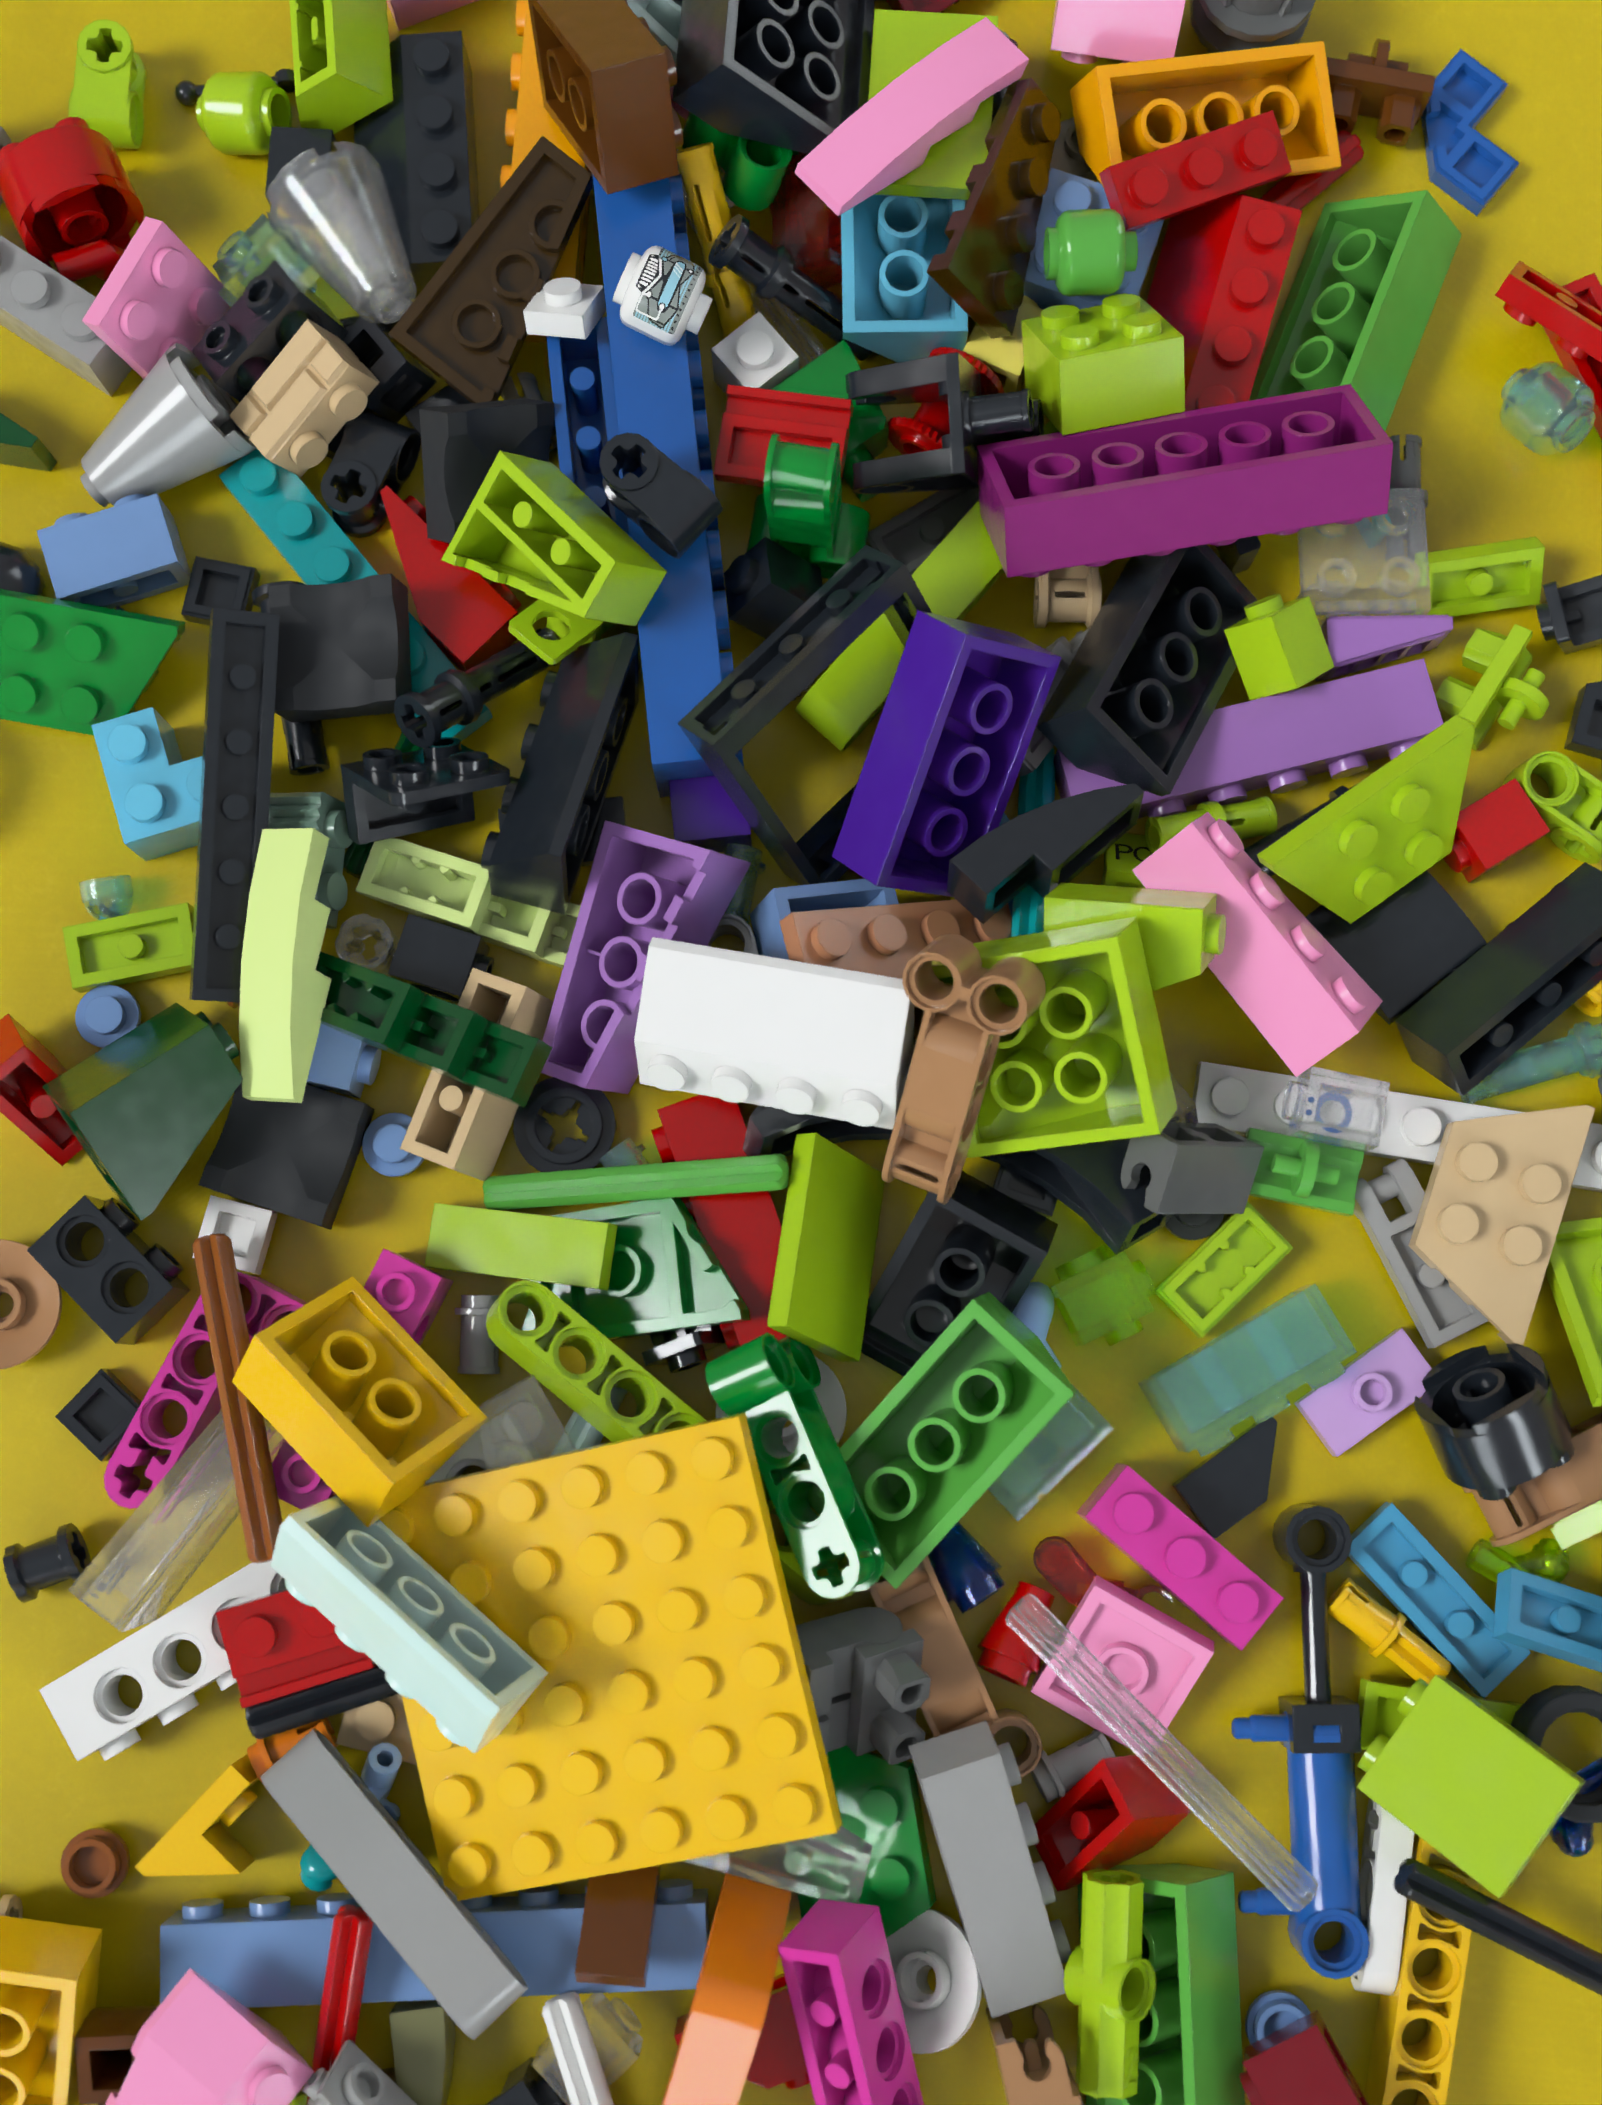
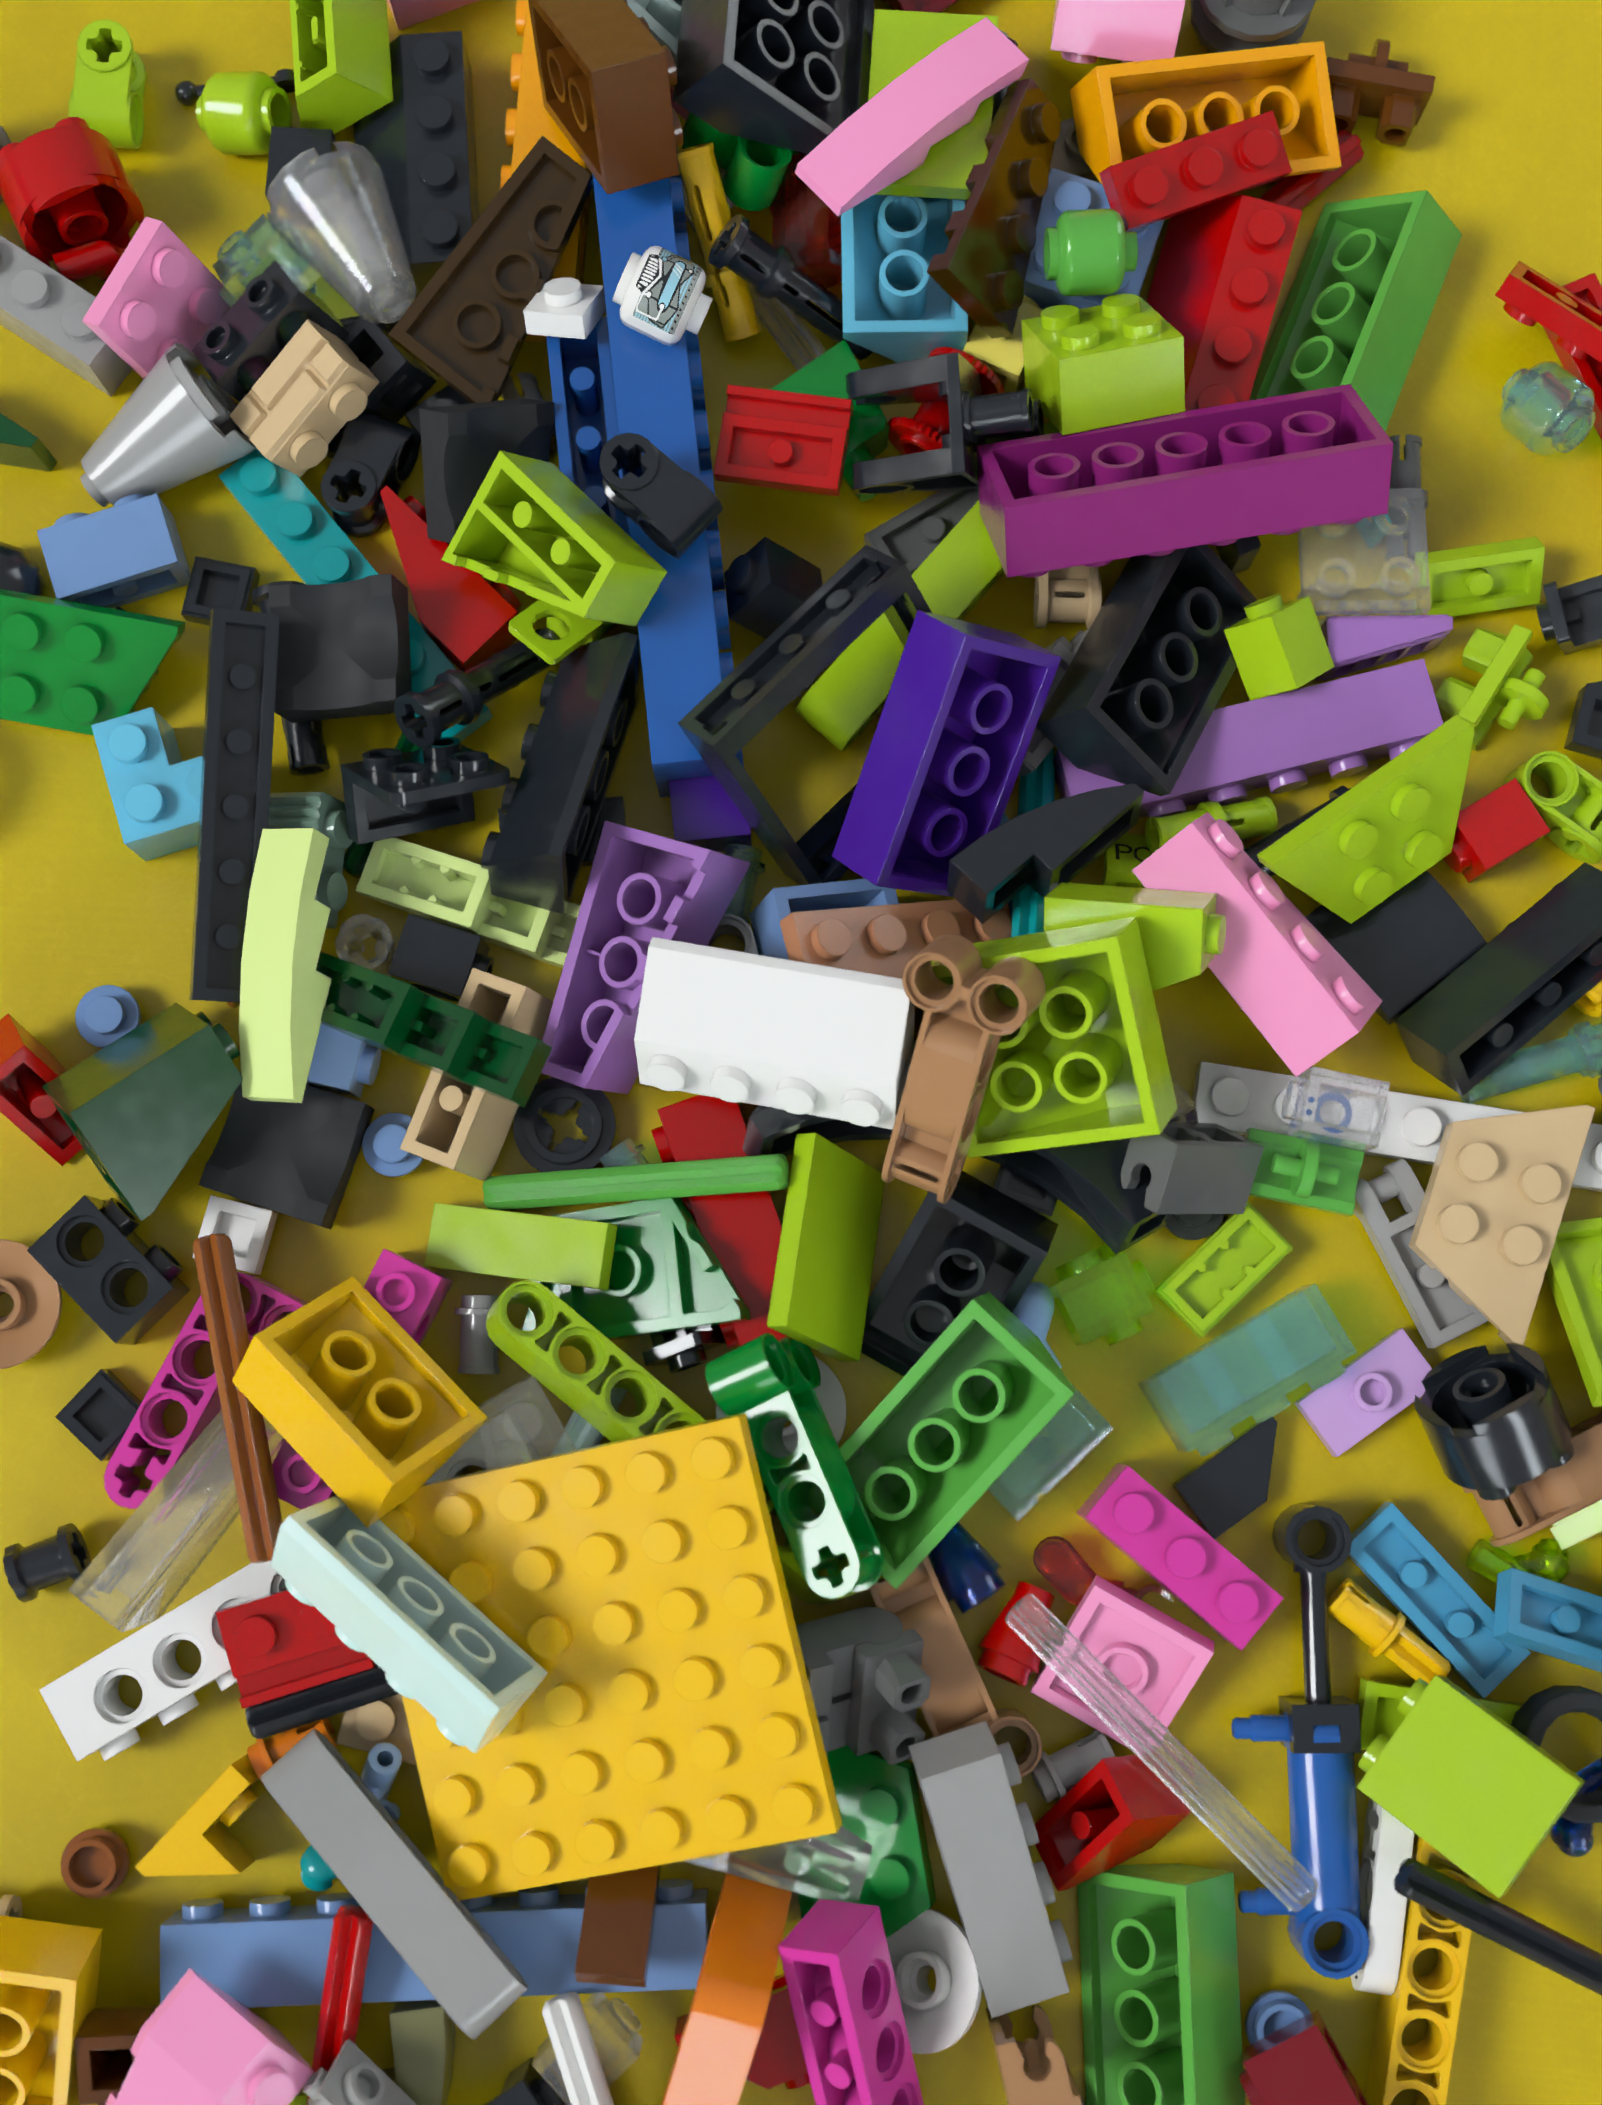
lime plate [62,902,194,993] -> none
clear light blue hinge [79,875,134,920] -> none
white brick [711,312,799,395] -> none
green piece [746,433,871,579] -> none
lime piece [1063,1868,1156,2099] -> none
blue tile [1421,49,1519,216] -> none

